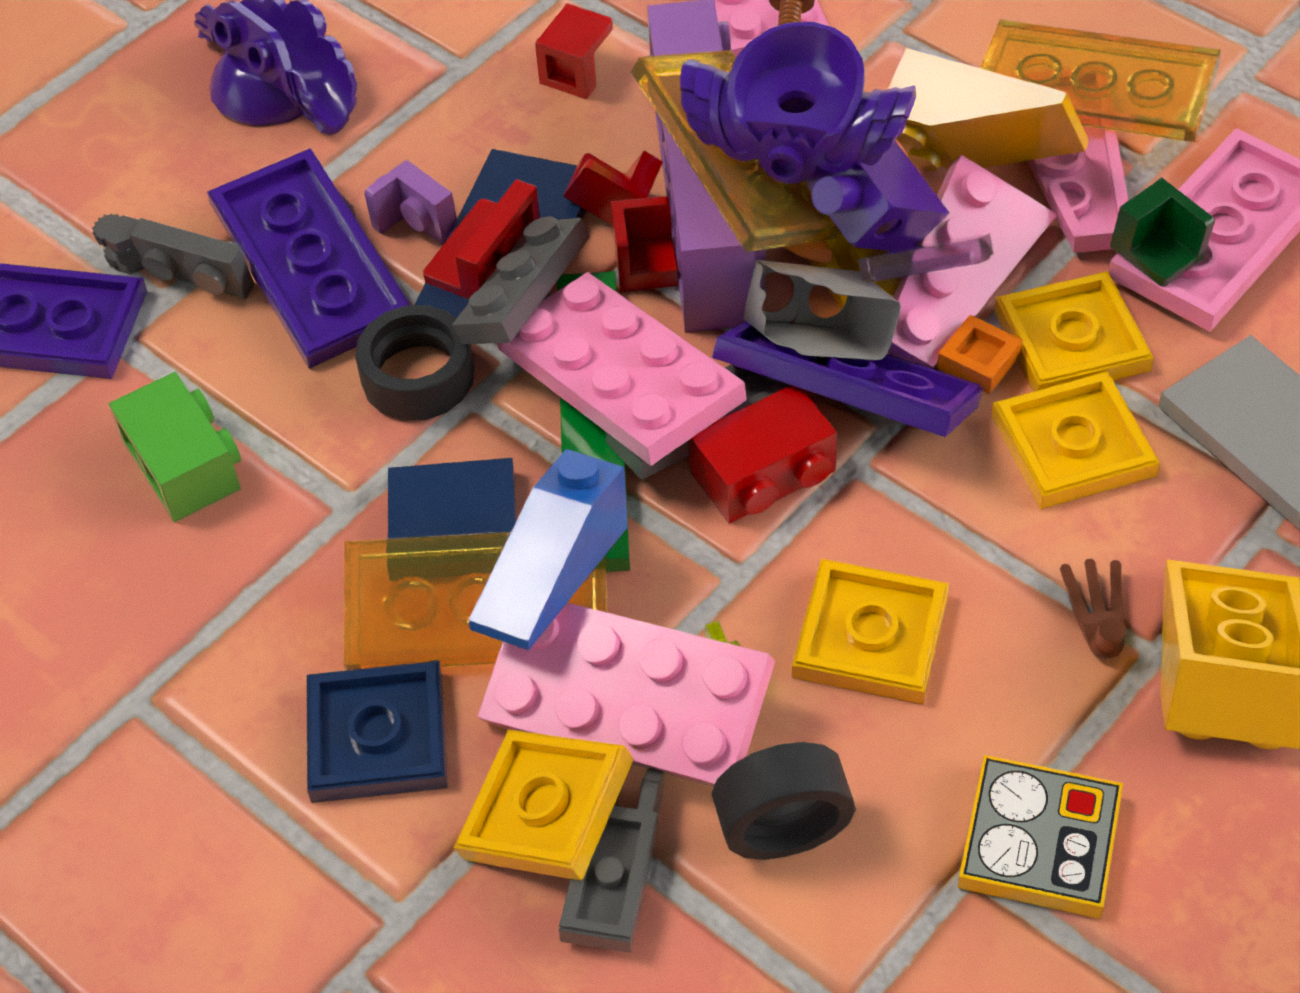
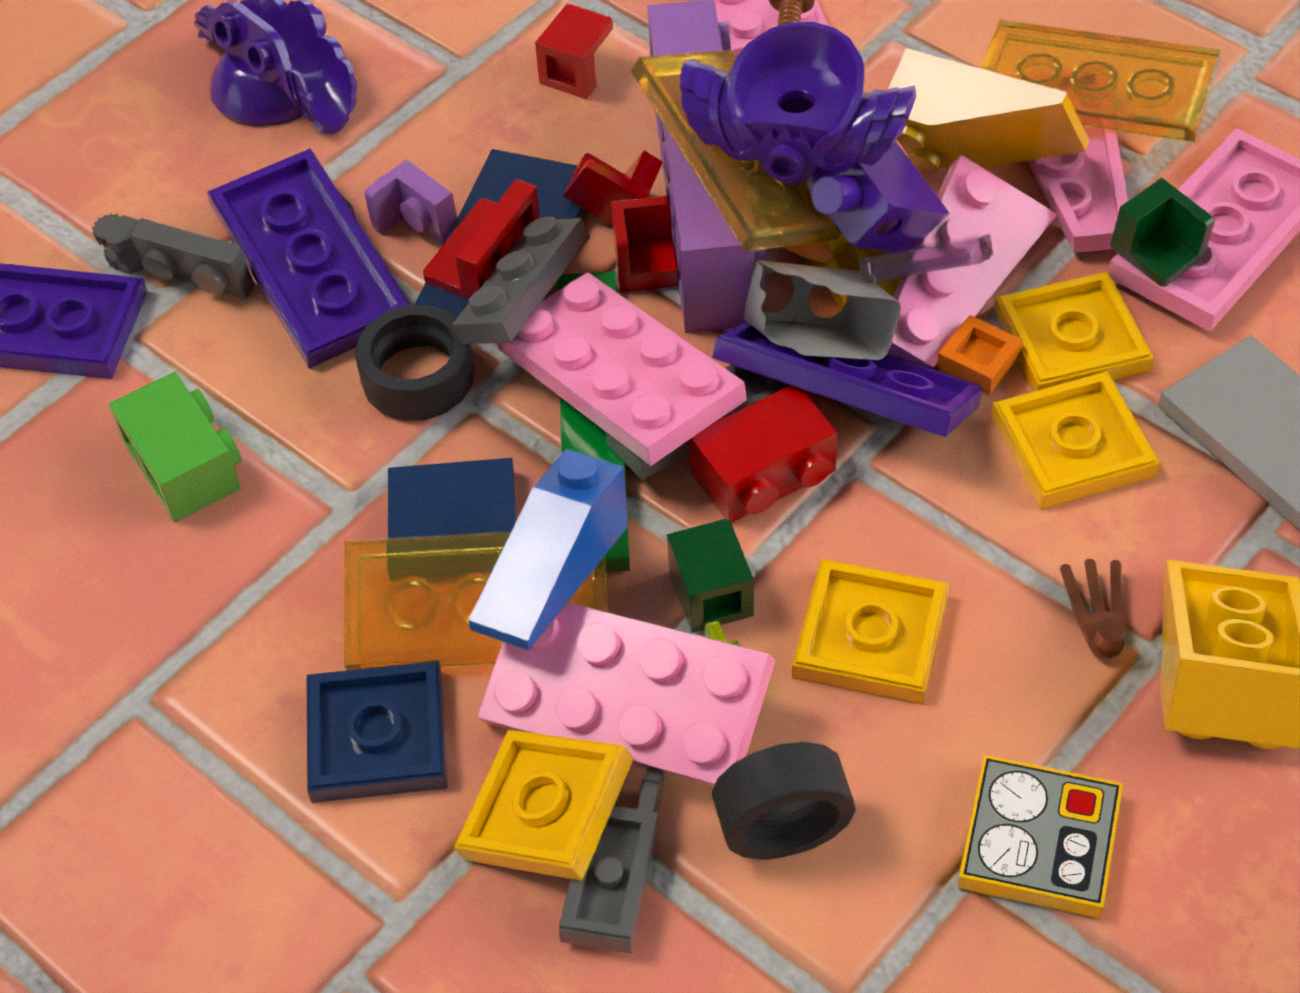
none -> dark green panel [667,519,754,633]

